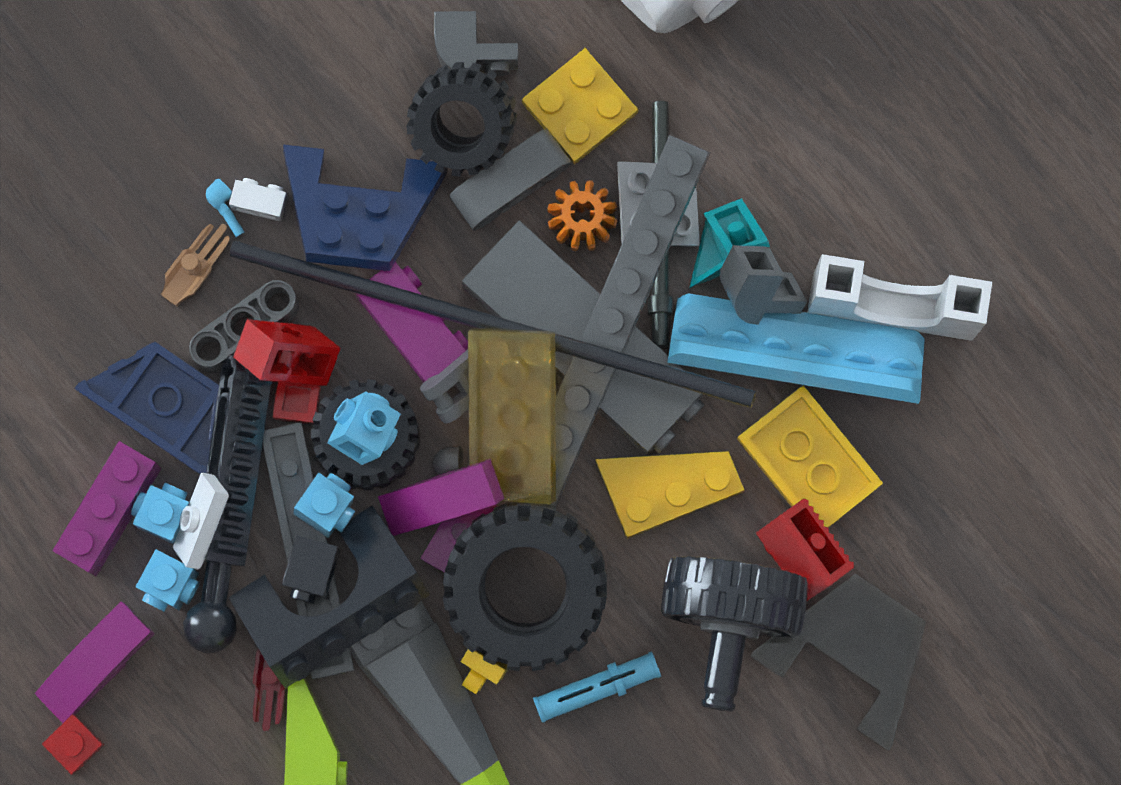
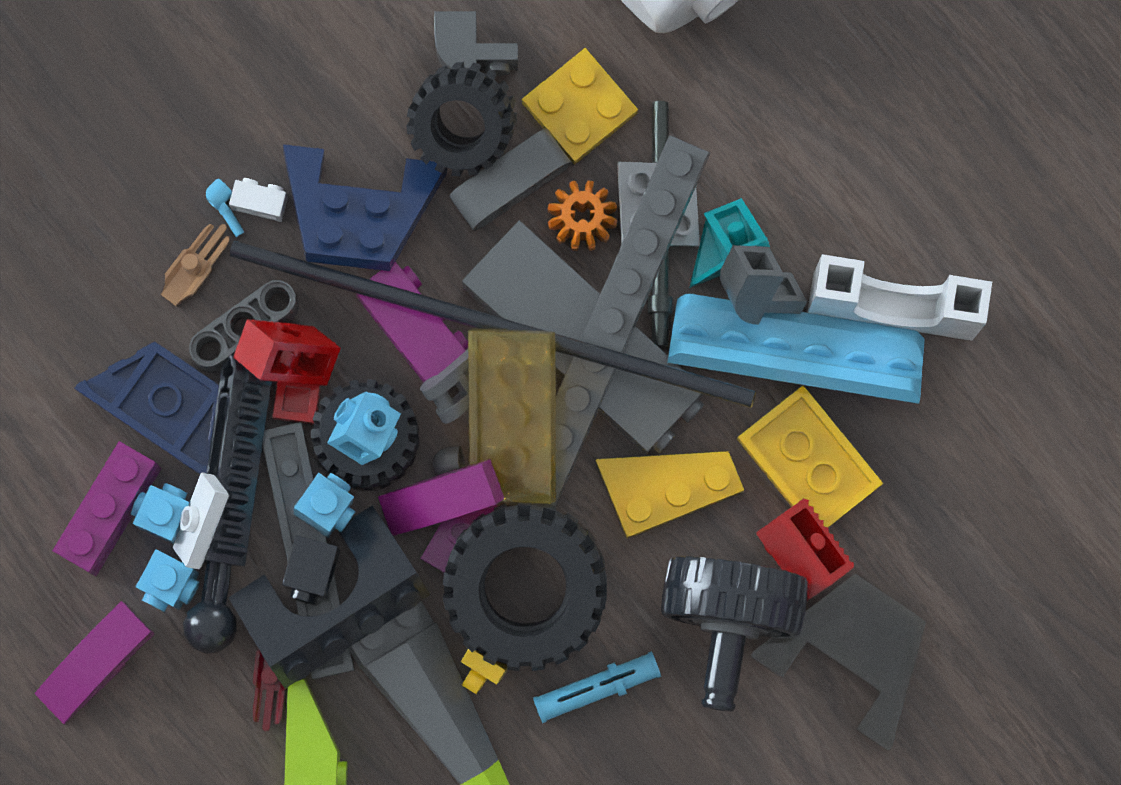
red plate [42,714,104,775] -> none

